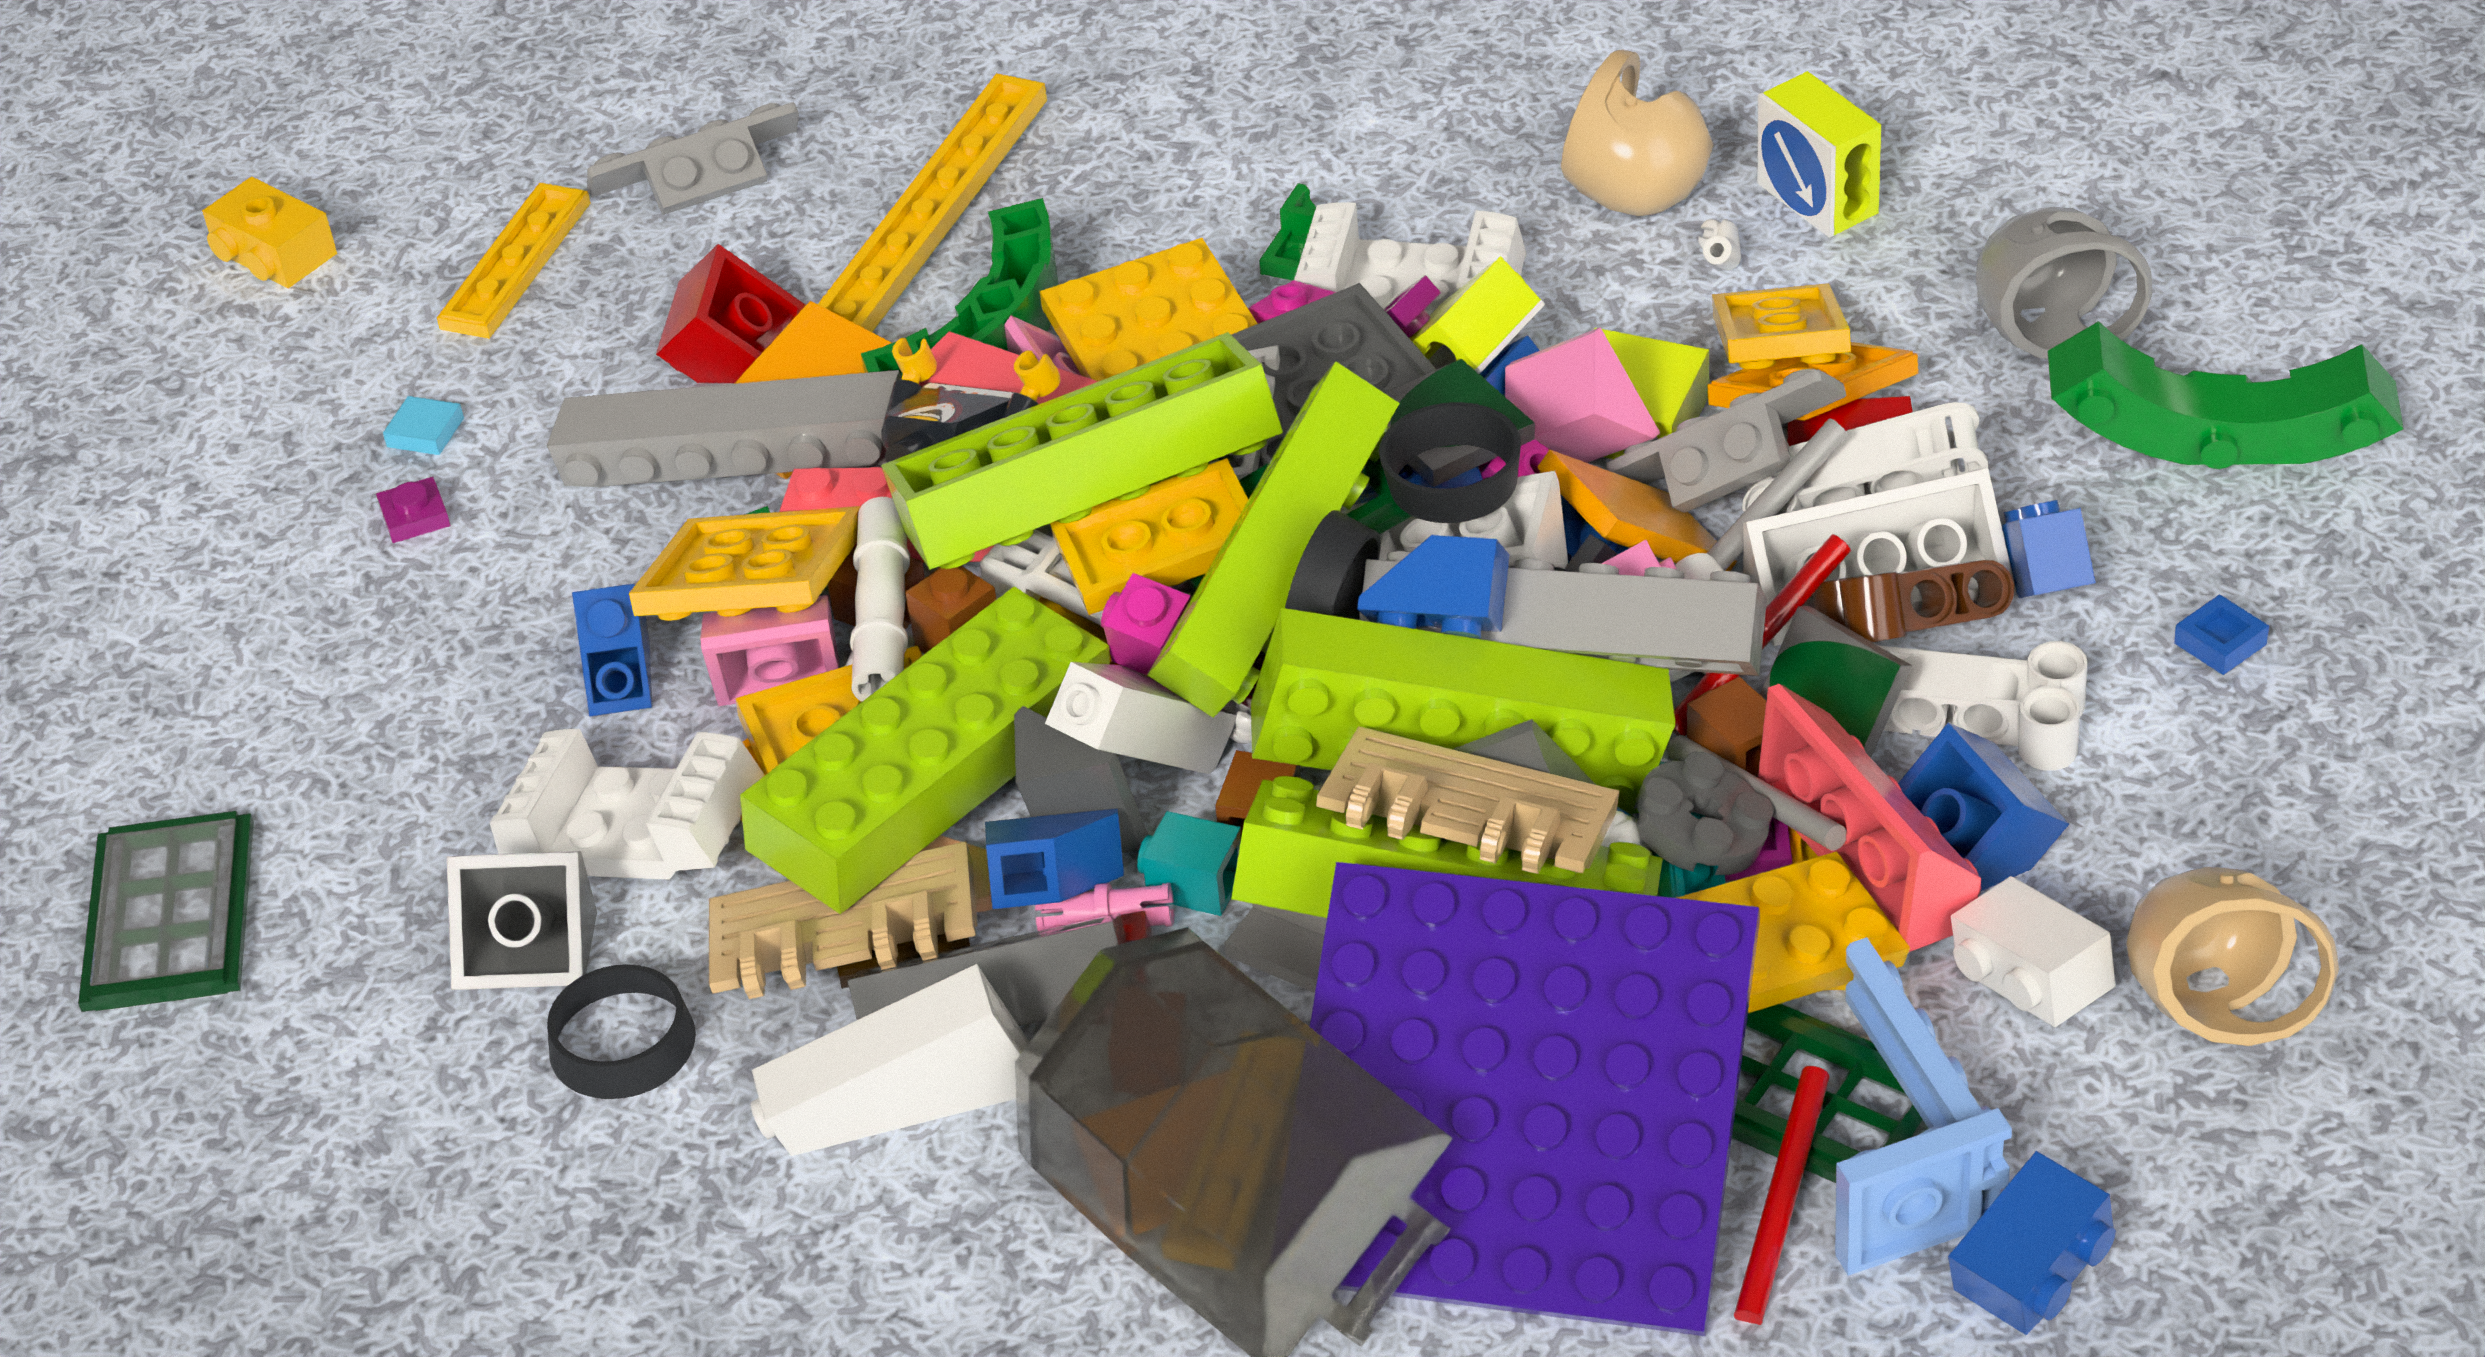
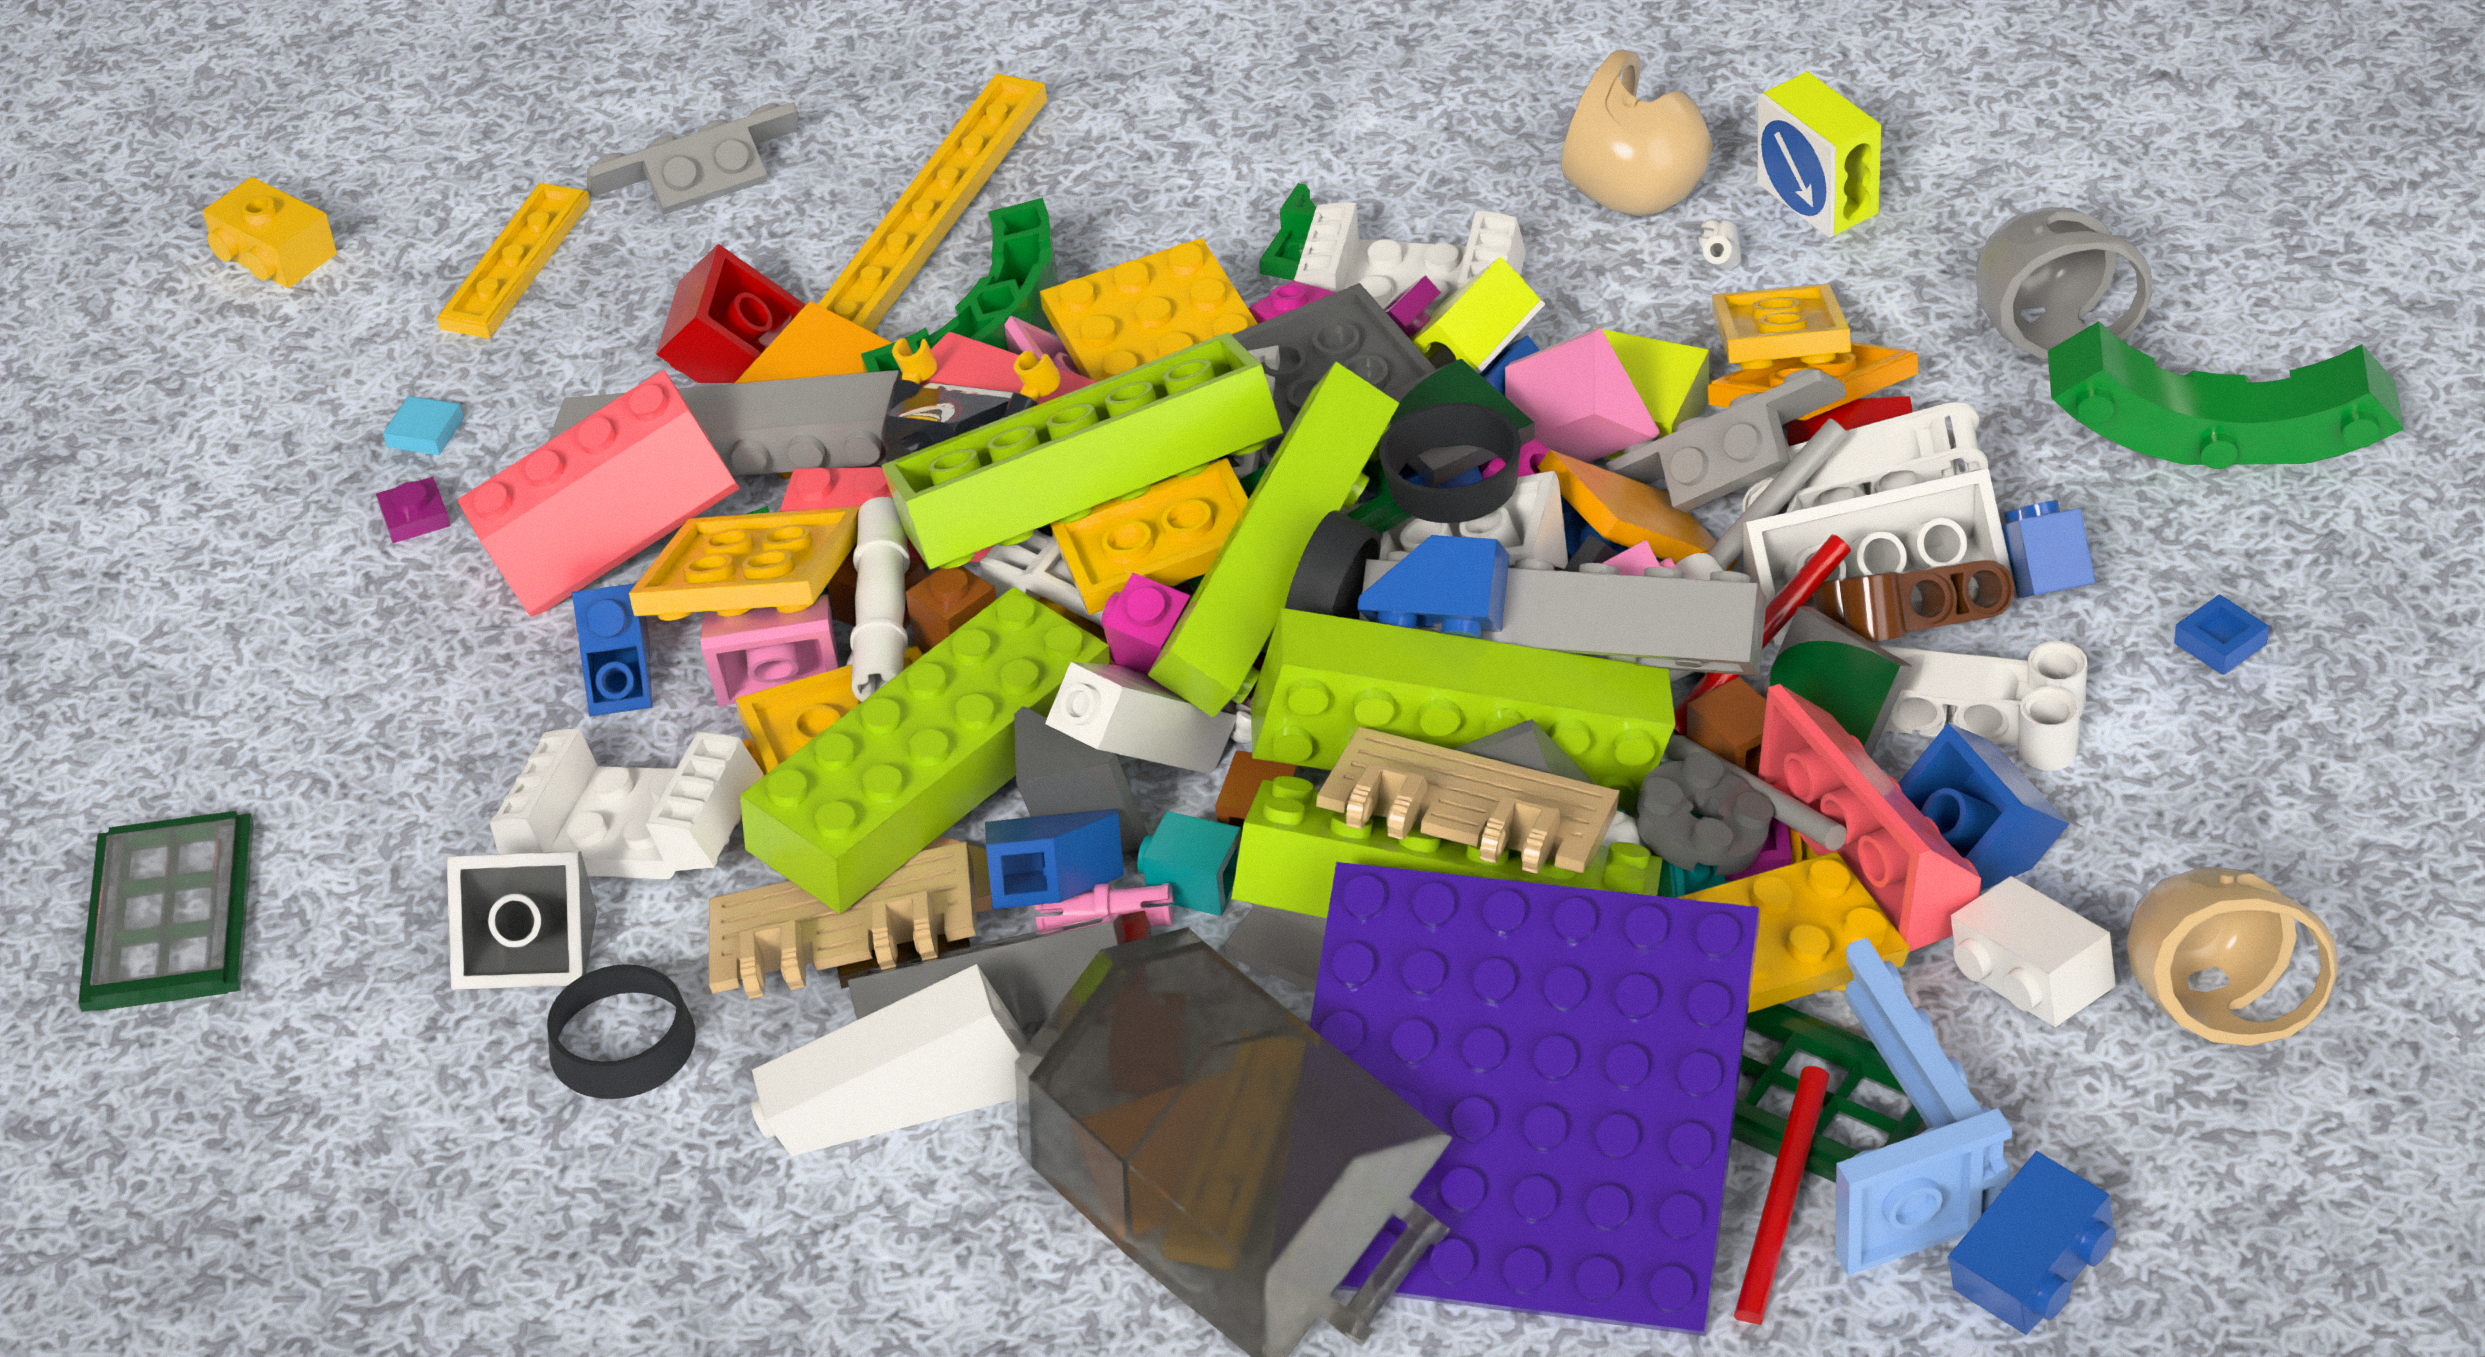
none -> coral slope [457,369,740,617]

